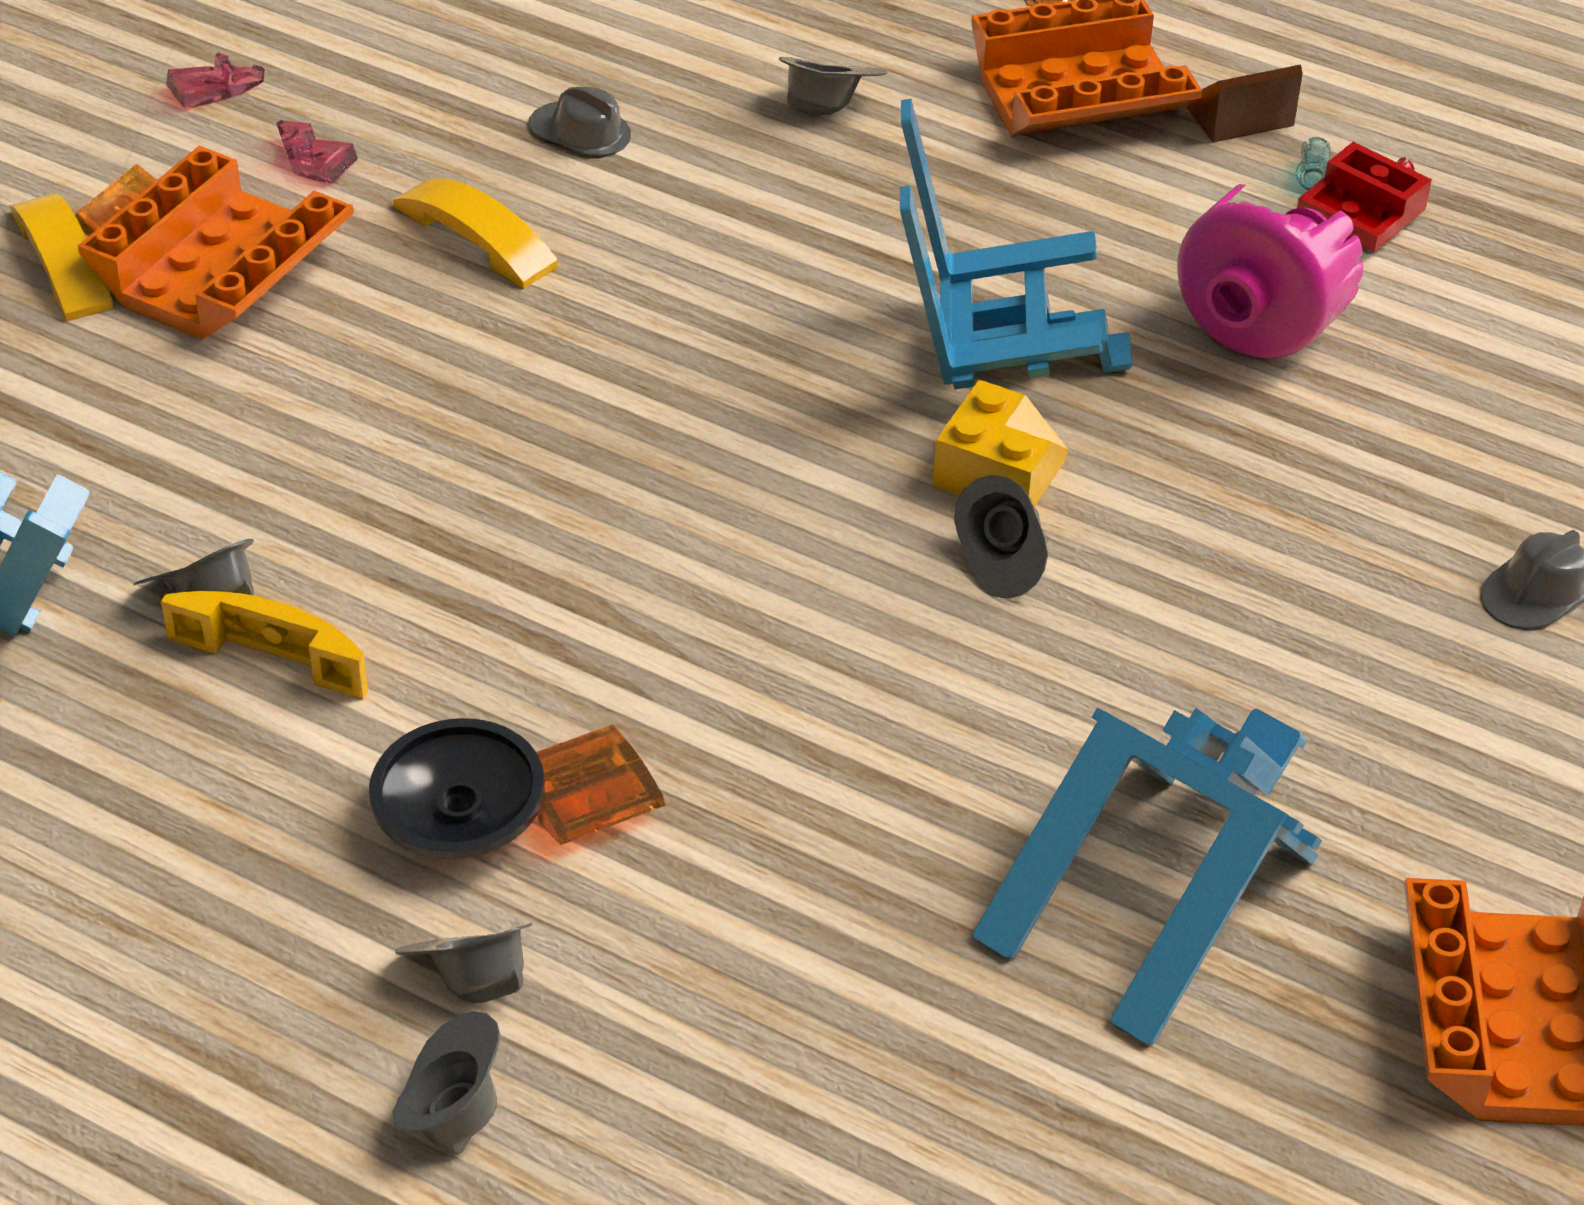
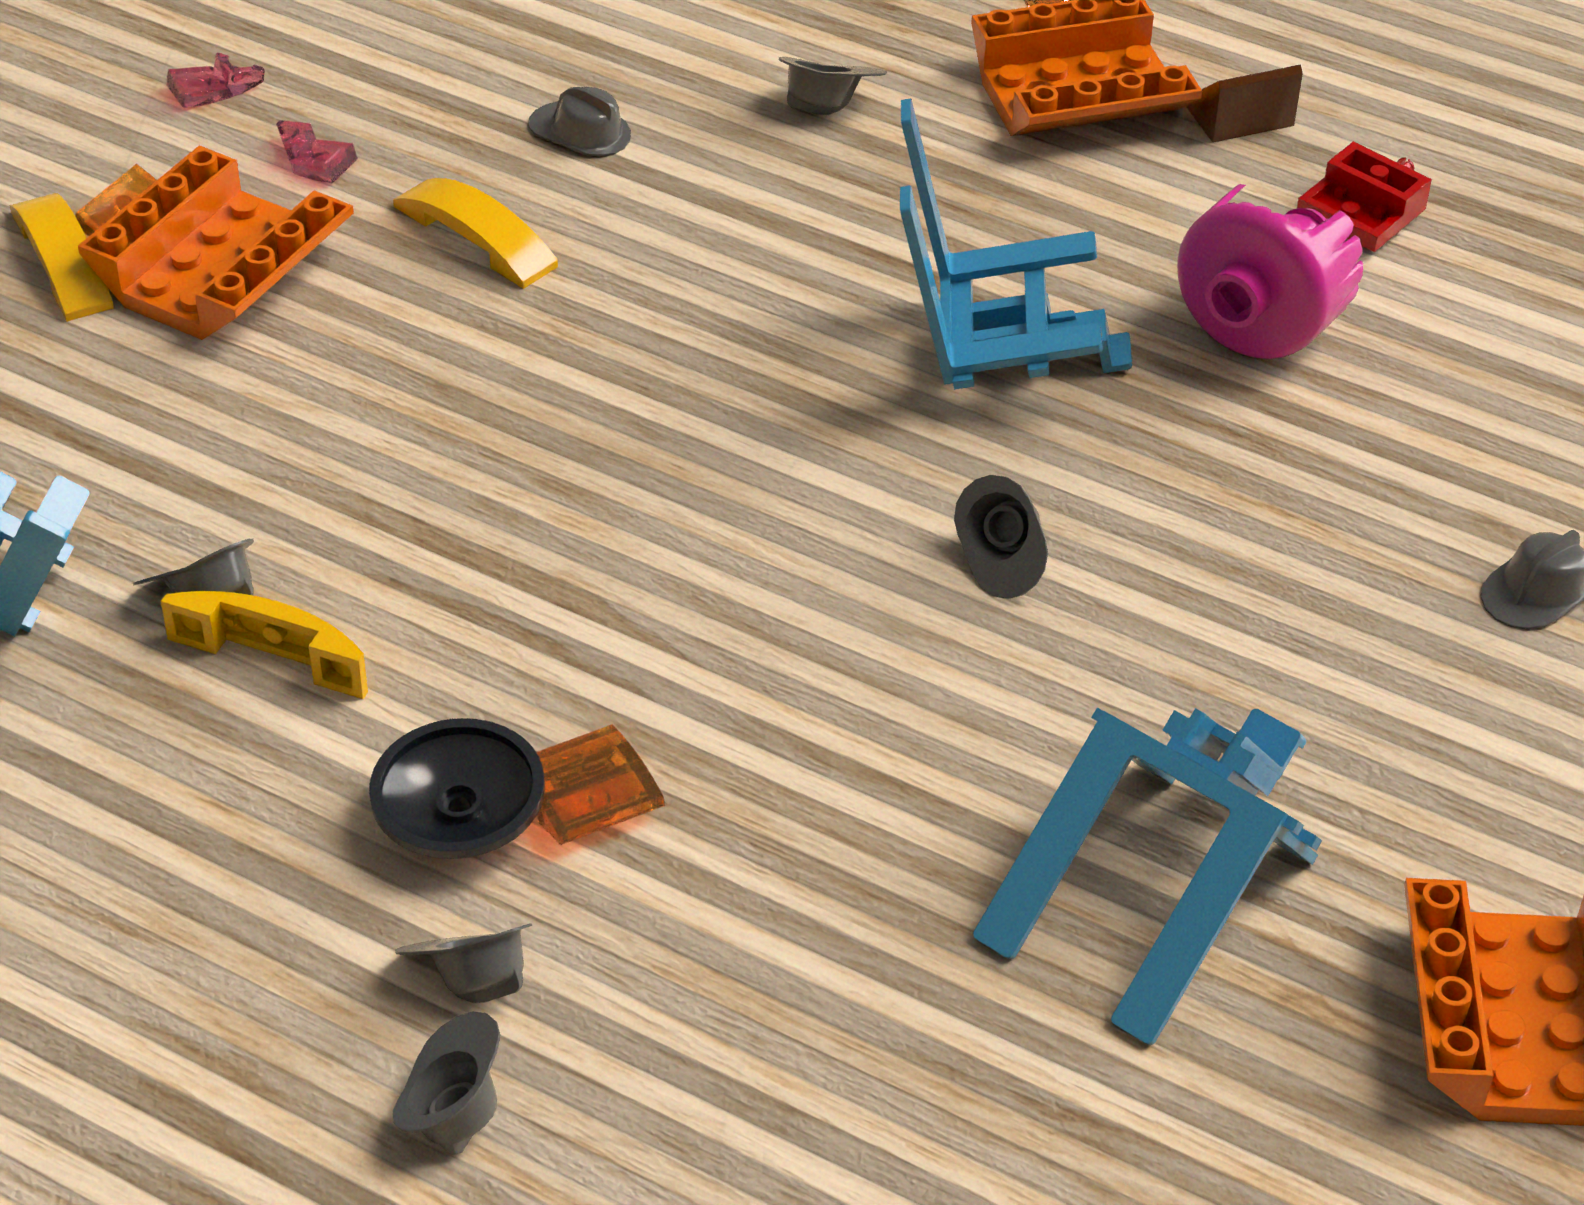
yellow slope [933,380,1068,507] -> none
clear light blue pin [1295,137,1331,190] -> none

